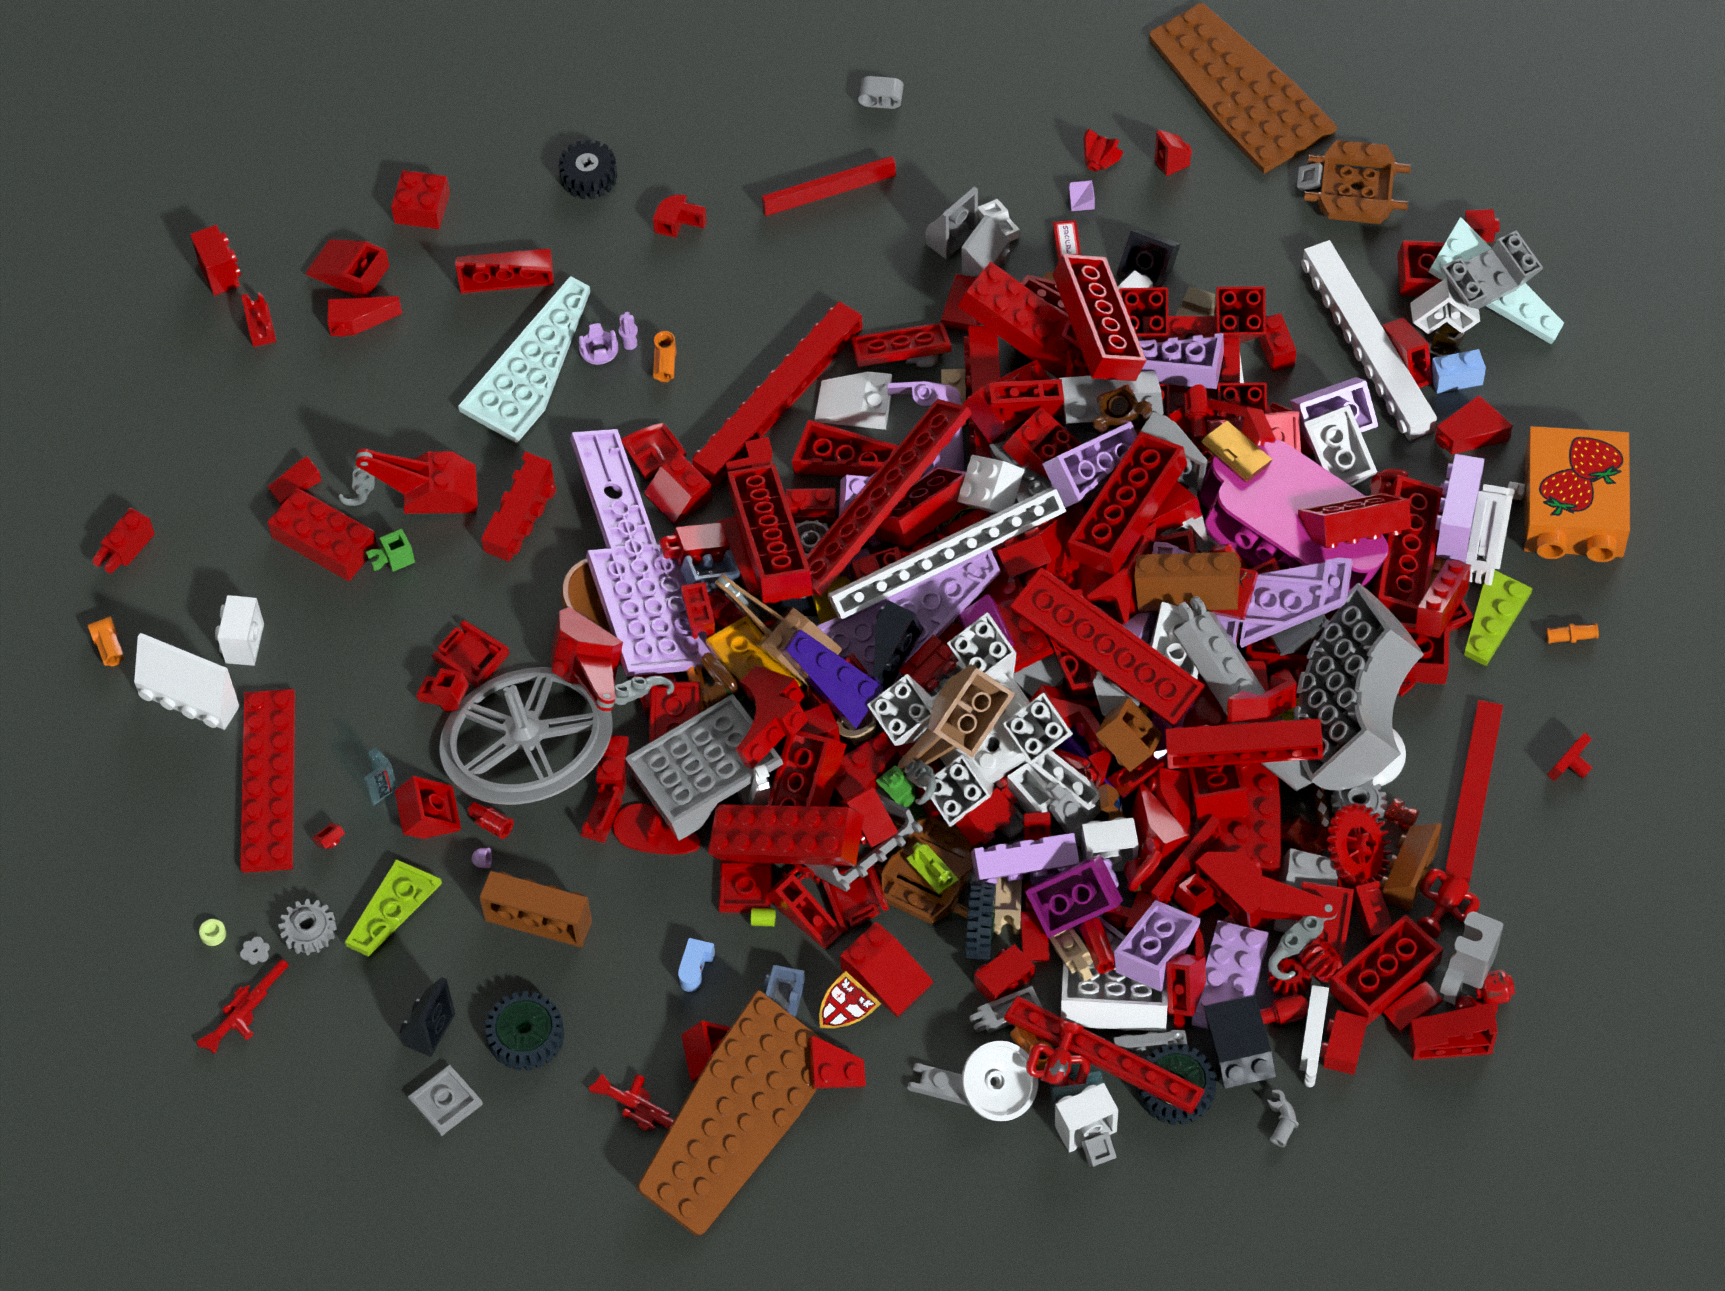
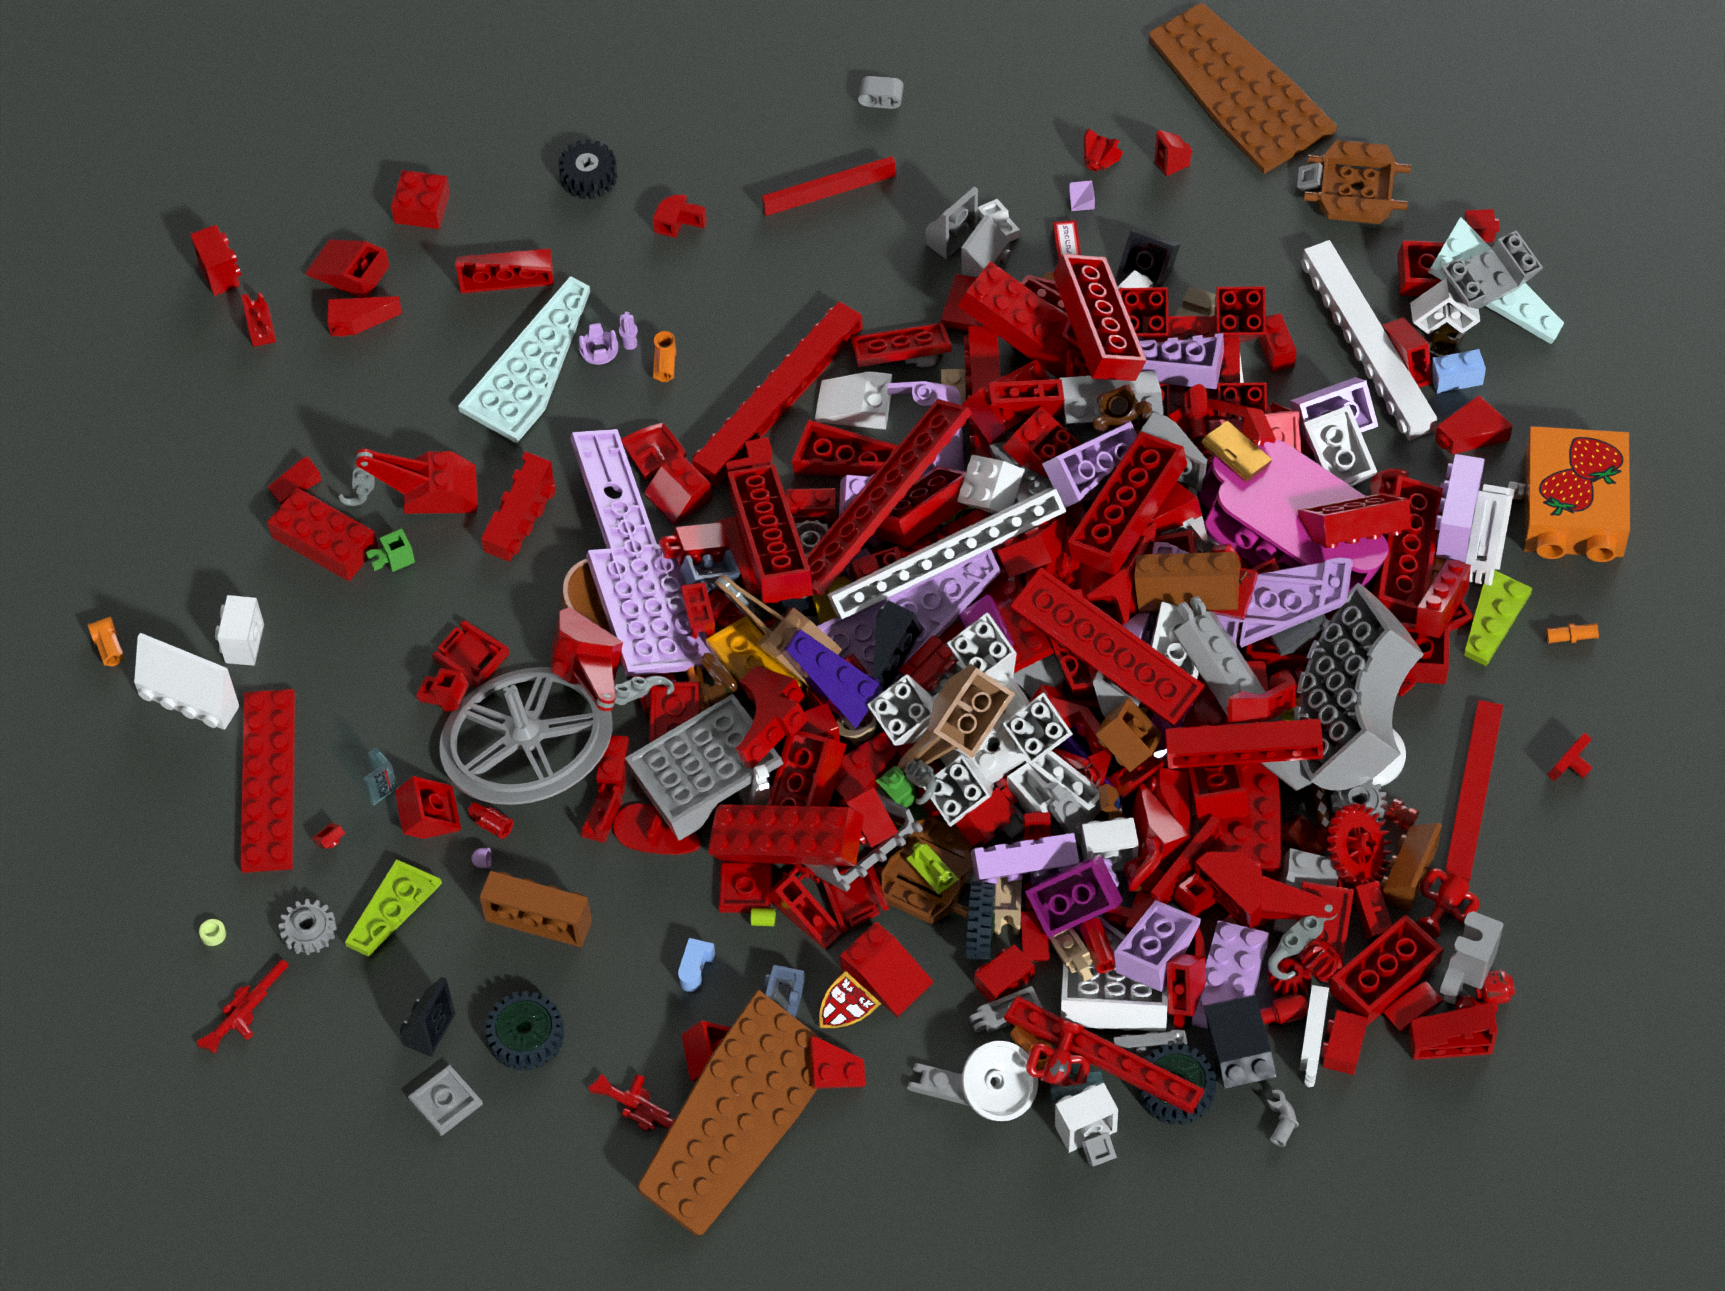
red hinge [92,507,155,574] -> none
light grey plant [240,937,270,965] -> none

